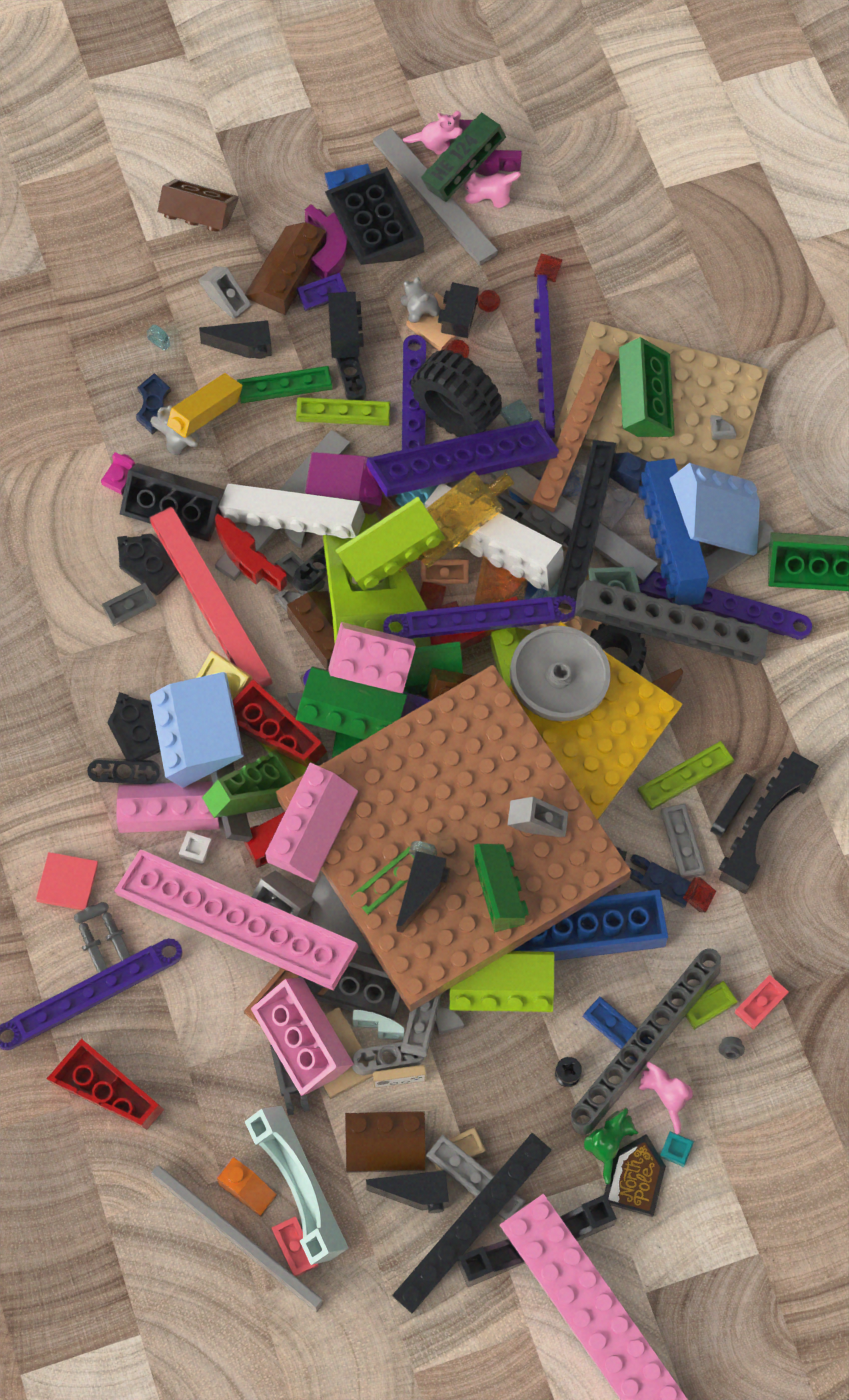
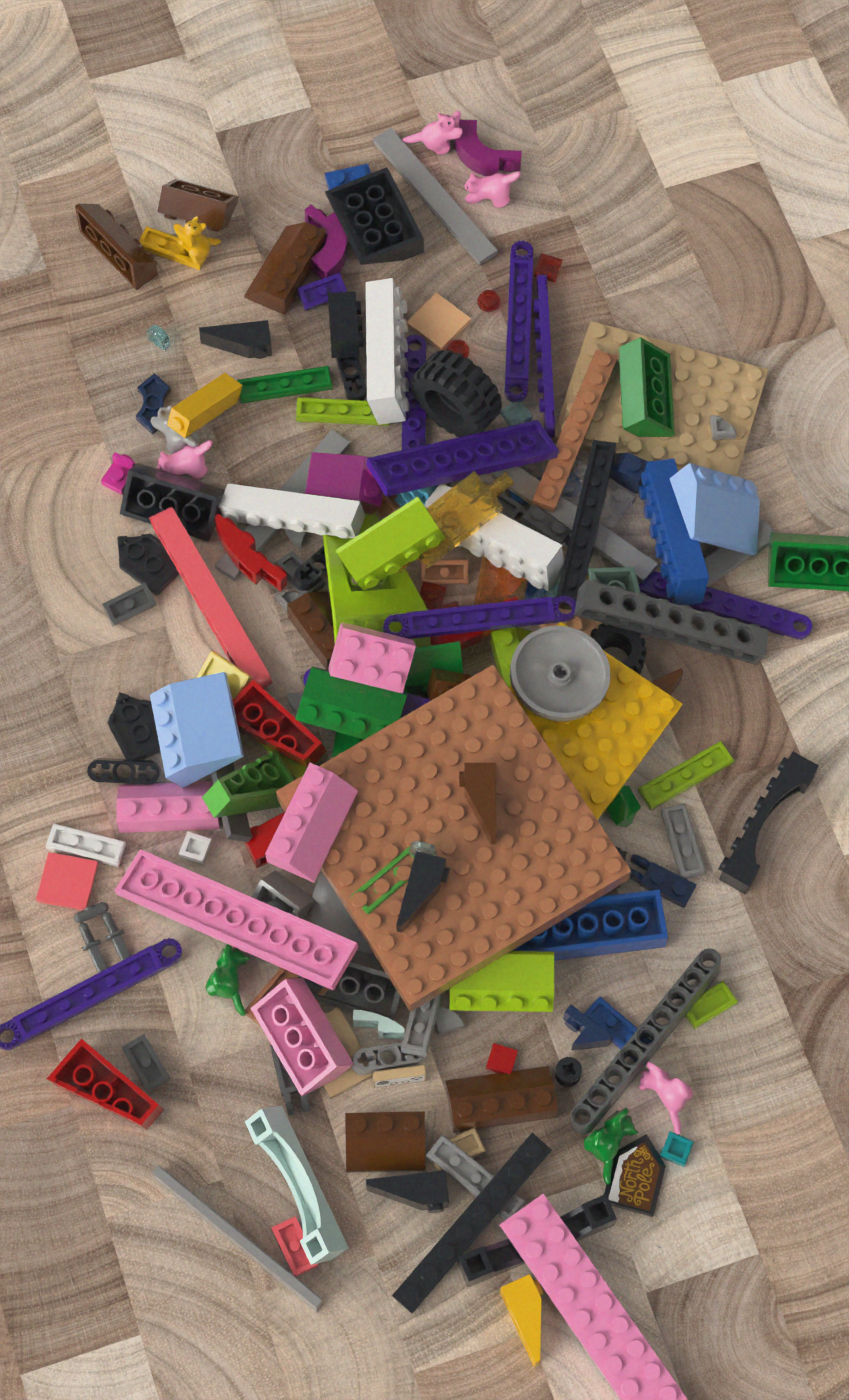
light grey slope [198,266,251,319] -> none
orange slope [217,1157,277,1217] -> none
light grey animal [400,277,441,323] -> none
dark green brick [421,112,506,202] -> none
black brick [438,282,479,338] -> none
green slope [474,844,529,933] -> none
light grey slope [507,797,568,837] -> none
clear red plate [683,877,717,912] -> none
black beam [710,773,757,838] -> none
dark grey plate [719,1037,745,1059] -> none
coral plate [734,975,789,1030] -> none
none -> white tile [46,823,126,868]
none -> reddish brown slope [75,204,158,290]
none -> dark grey plate [122,1034,170,1093]
none -> yellow tile [139,226,208,270]
none -> bright pink animal [157,440,213,480]
none -> yellow animal [174,217,221,264]
none -> green animal [205,944,250,1016]
none -> white brick [366,278,409,425]
none -> reddish brown slope [445,1066,558,1132]
none -> reddish brown slope [459,763,496,845]
none -> red tile [486,1043,518,1074]
none -> yellow slope [499,1274,543,1367]
none -> dark purple plate [504,240,533,403]
none -> dark blue slope [563,1005,612,1051]
none -> green slope [607,785,641,827]

